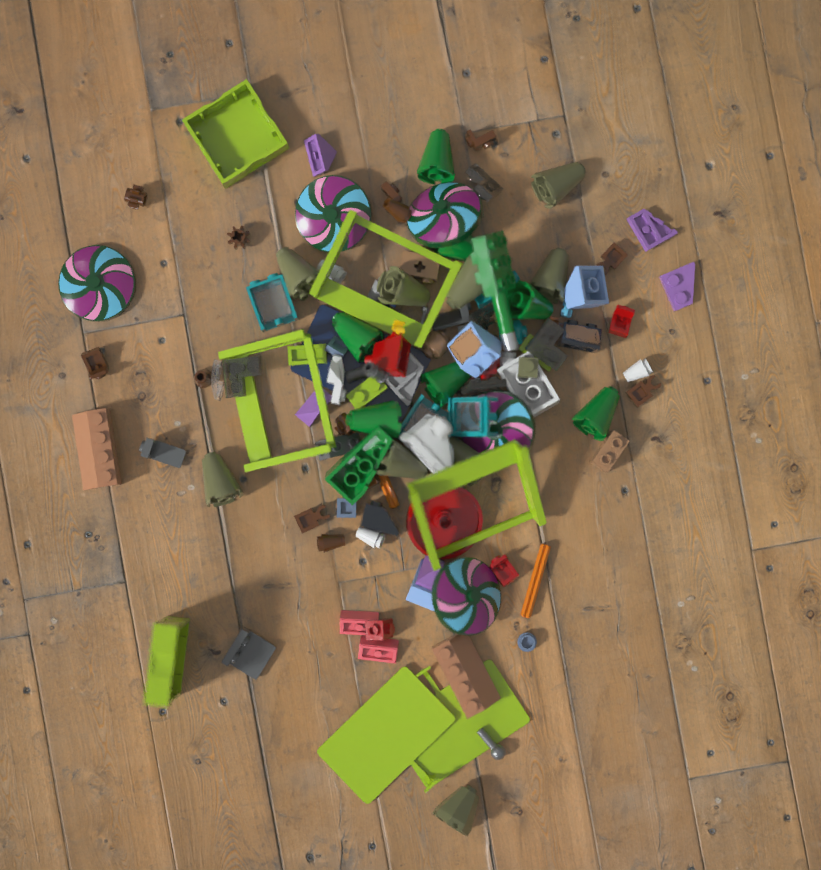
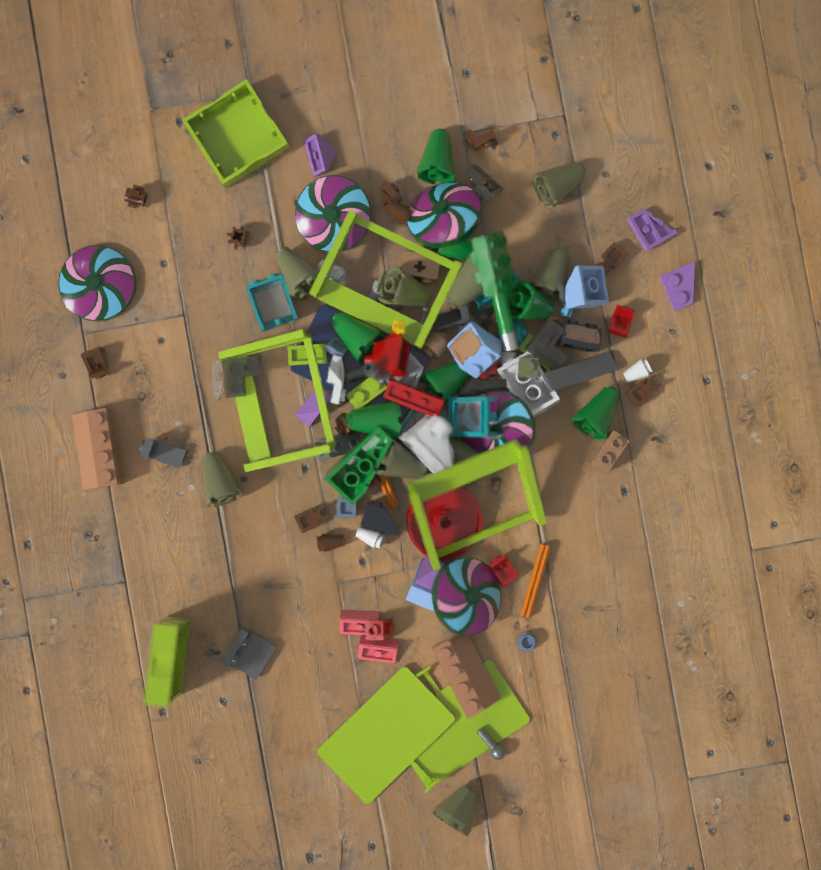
reddish brown cone [194,369,213,388] -> none
none -> red plate [383,378,445,417]
none -> dark grey tile [542,352,617,393]

